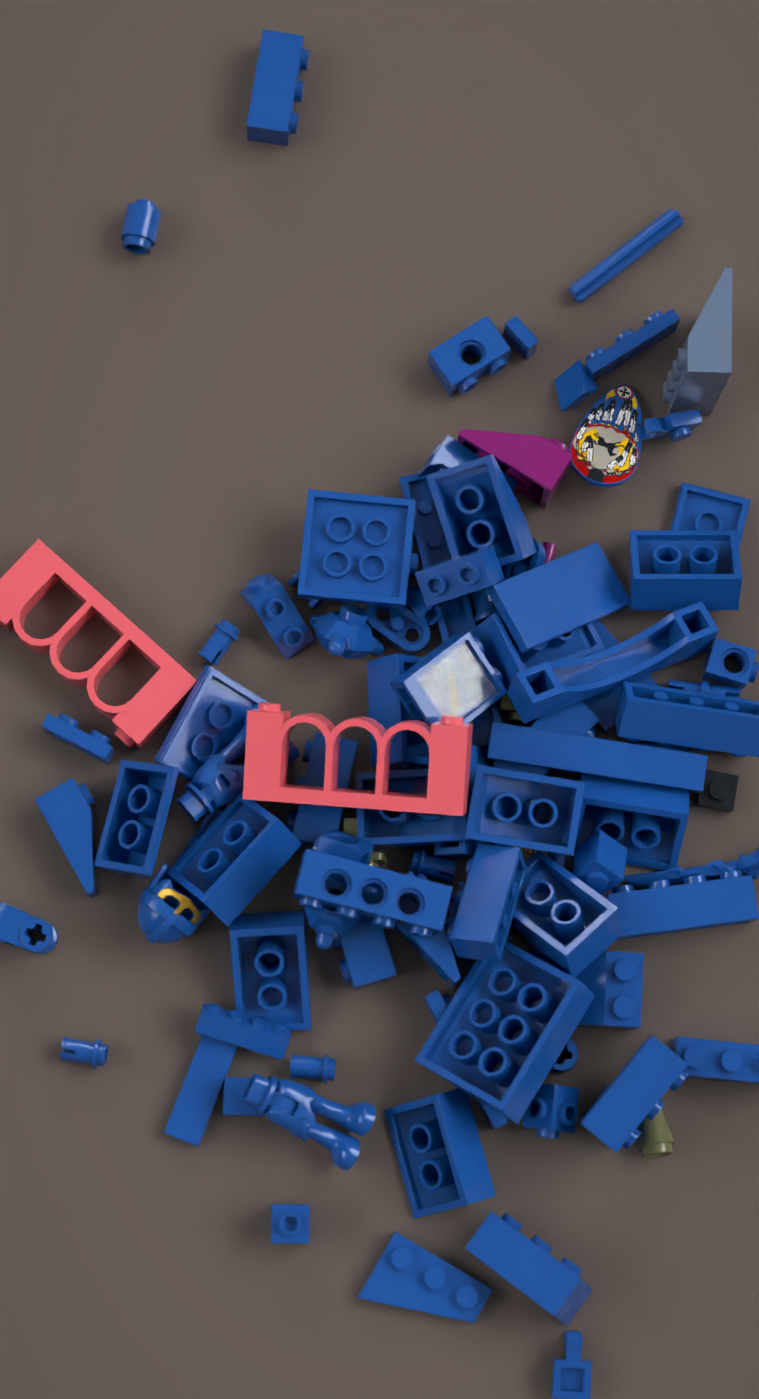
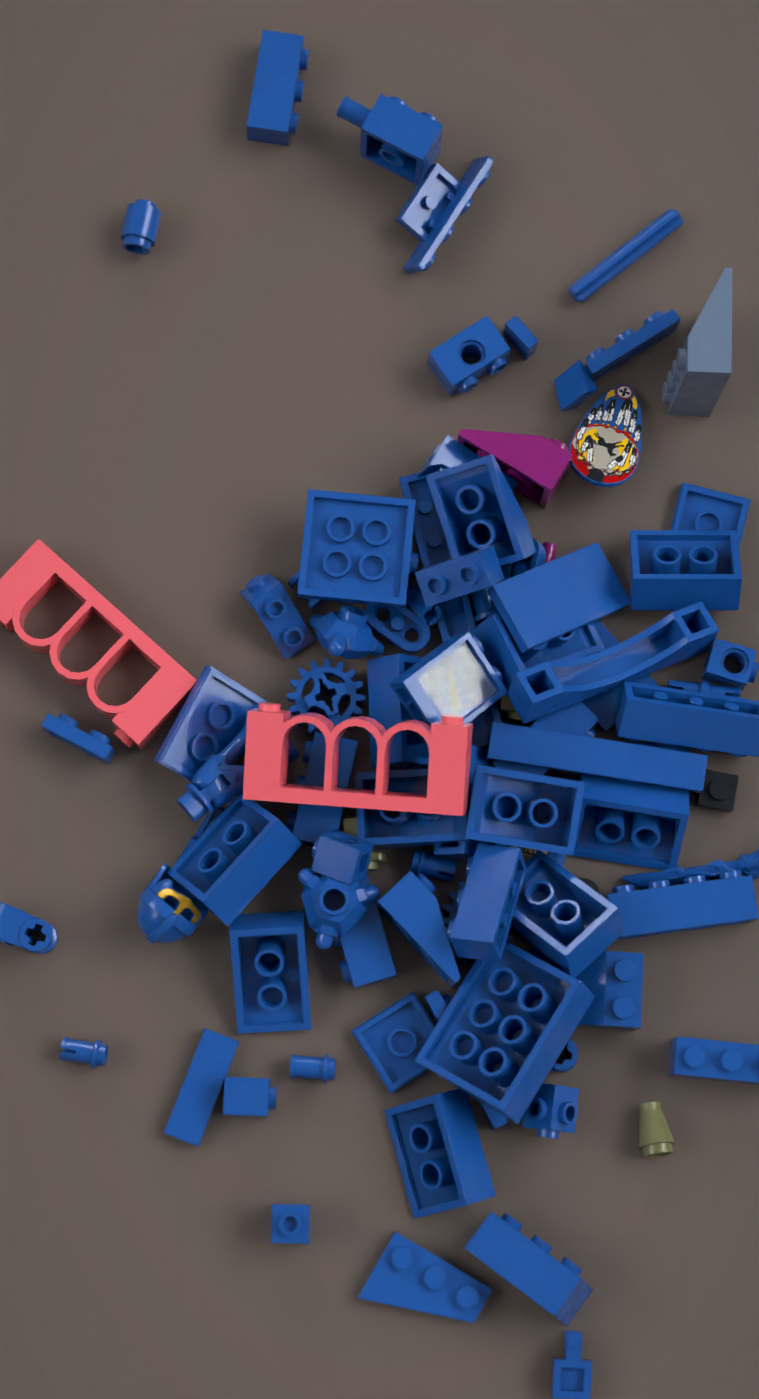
blue slope [34,778,97,898] -> none
blue slope [94,760,179,880] -> none
blue piece [195,1003,291,1060] -> none
blue pin [197,619,240,667] -> none
blue piece [242,1073,376,1171] -> none
blue brick [292,849,453,938] -> none
blue brick [572,830,627,896] -> none
blue wedge [580,1033,688,1153] -> none
blue plate [635,409,702,442] -> none
none -> blue gear [287,658,365,735]
none -> blue brick [336,93,443,185]
none -> blue tile [351,992,435,1094]
none -> blue bracket [395,155,494,273]

